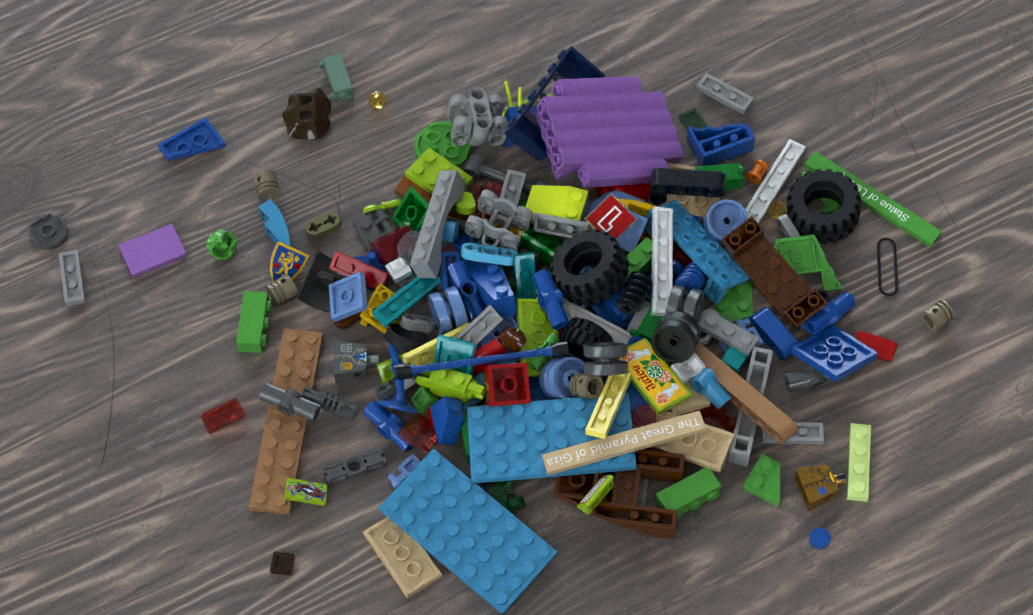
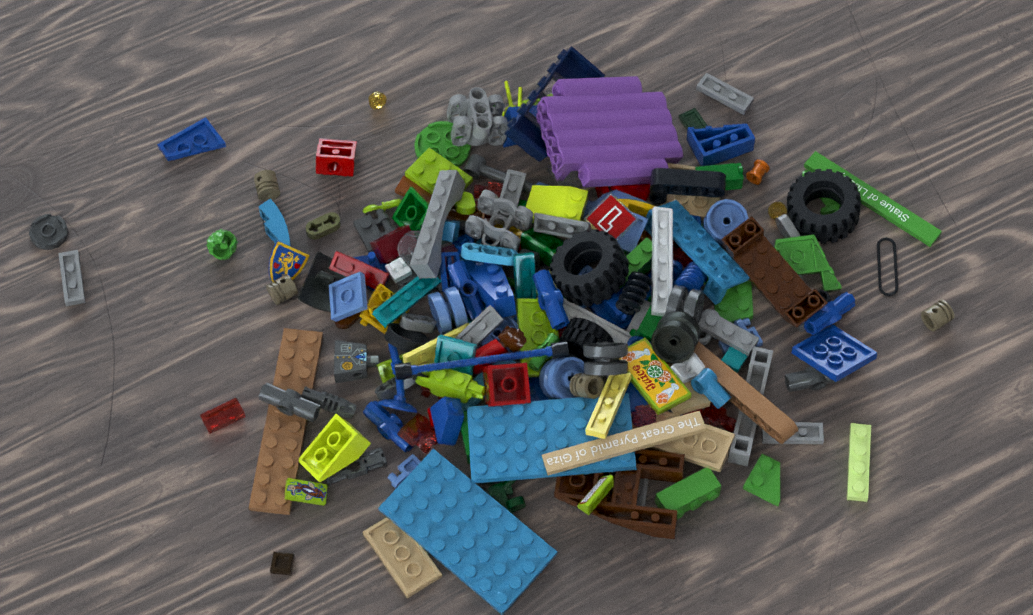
medium lavender tile [118,224,187,278] -> none
bright green brick [236,291,272,353] -> none
dark brown piece [282,88,331,140] -> none
sand green brick [318,53,354,103] -> none
bright green slope [410,386,439,415] -> none
white tile [745,139,806,224] -> none
blue beam [749,307,798,360] -> none
pearl gold torso [794,465,846,511] -> none
blue tile [809,528,831,550] -> none
red slope [855,330,898,362] -> none
none -> neon yellow slope [299,414,371,482]
none -> red brick [316,138,357,177]

